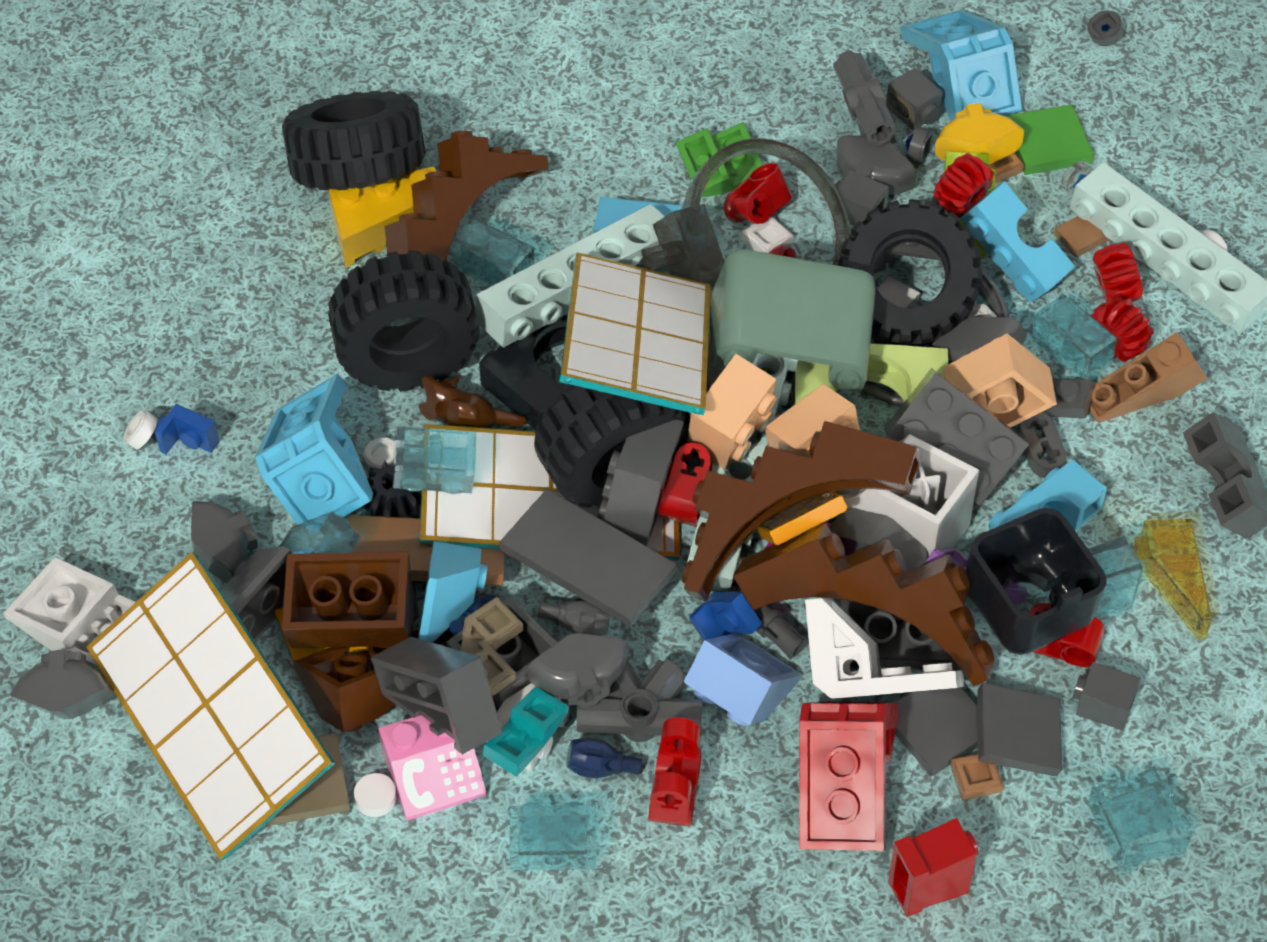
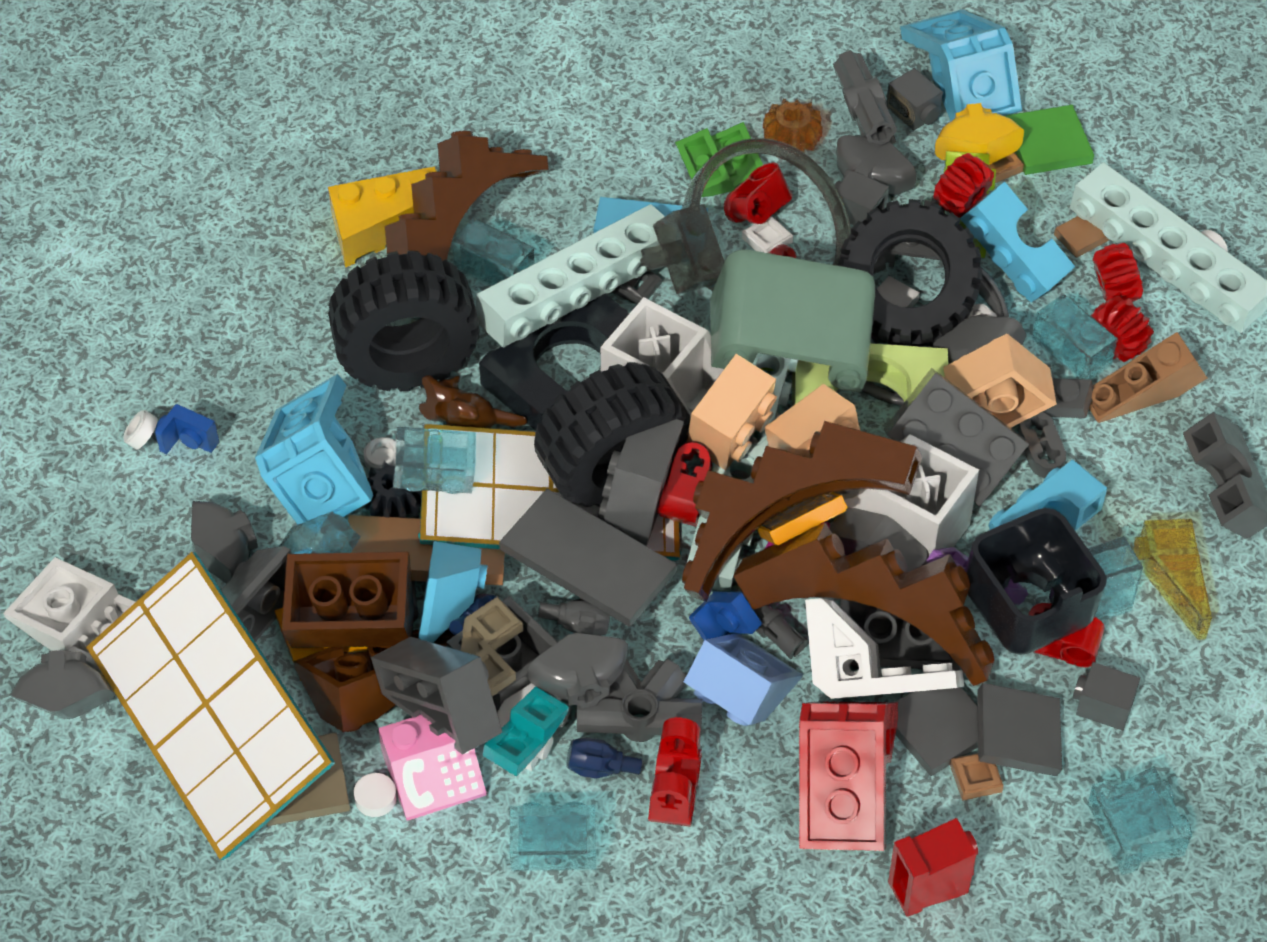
black tyre [282,91,426,190] -> none
white piece [559,252,710,416] -> none
dark grey tile [905,126,933,164] -> none
clear tile [1061,161,1094,197] -> none
dark grey tile [1088,10,1124,46] -> none
none -> clear orange gear [763,98,823,157]

